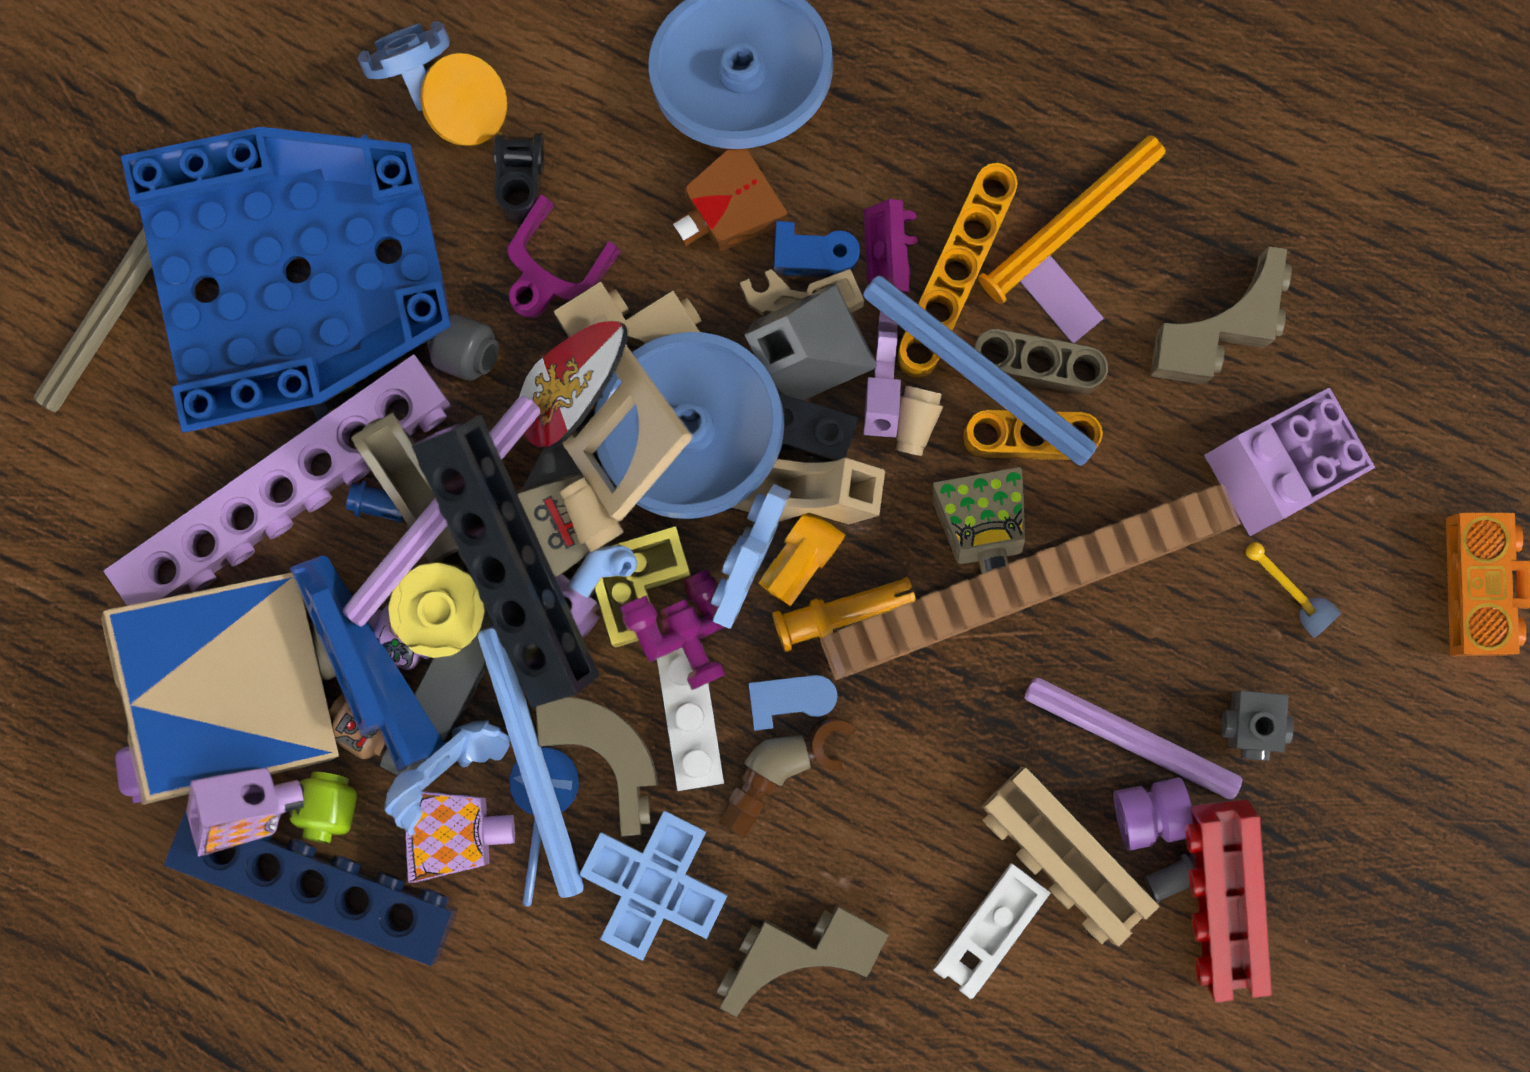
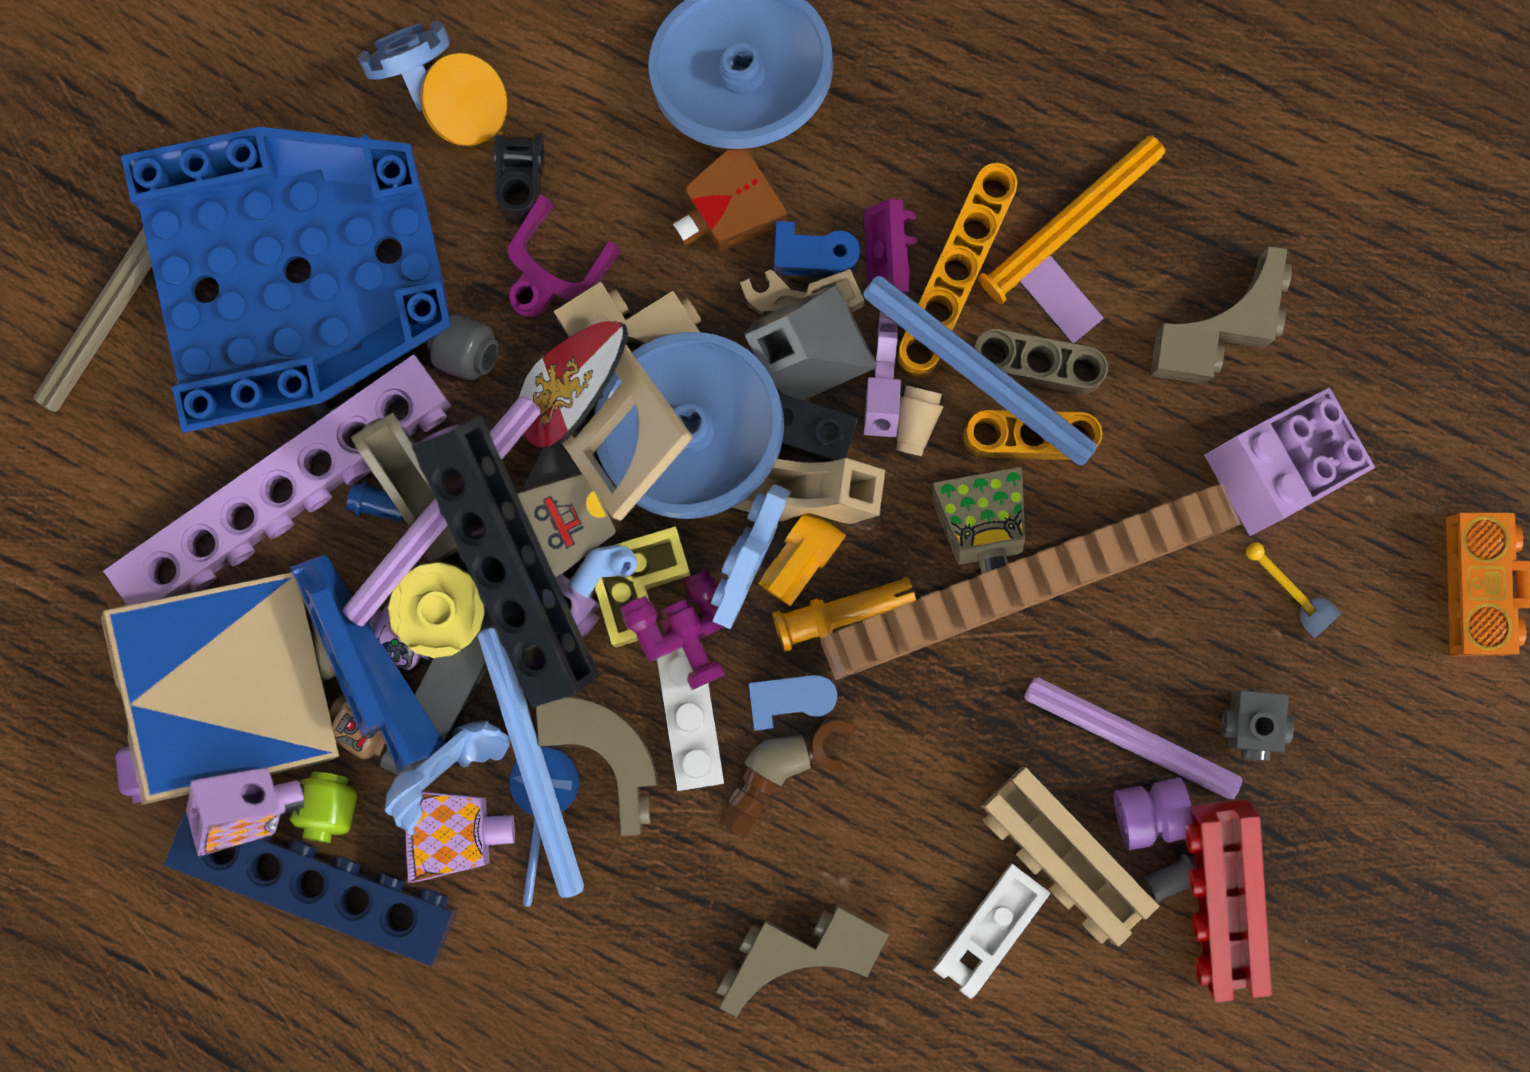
tan cone [559,478,624,552] -> none
light blue plate [579,810,728,961] -> none

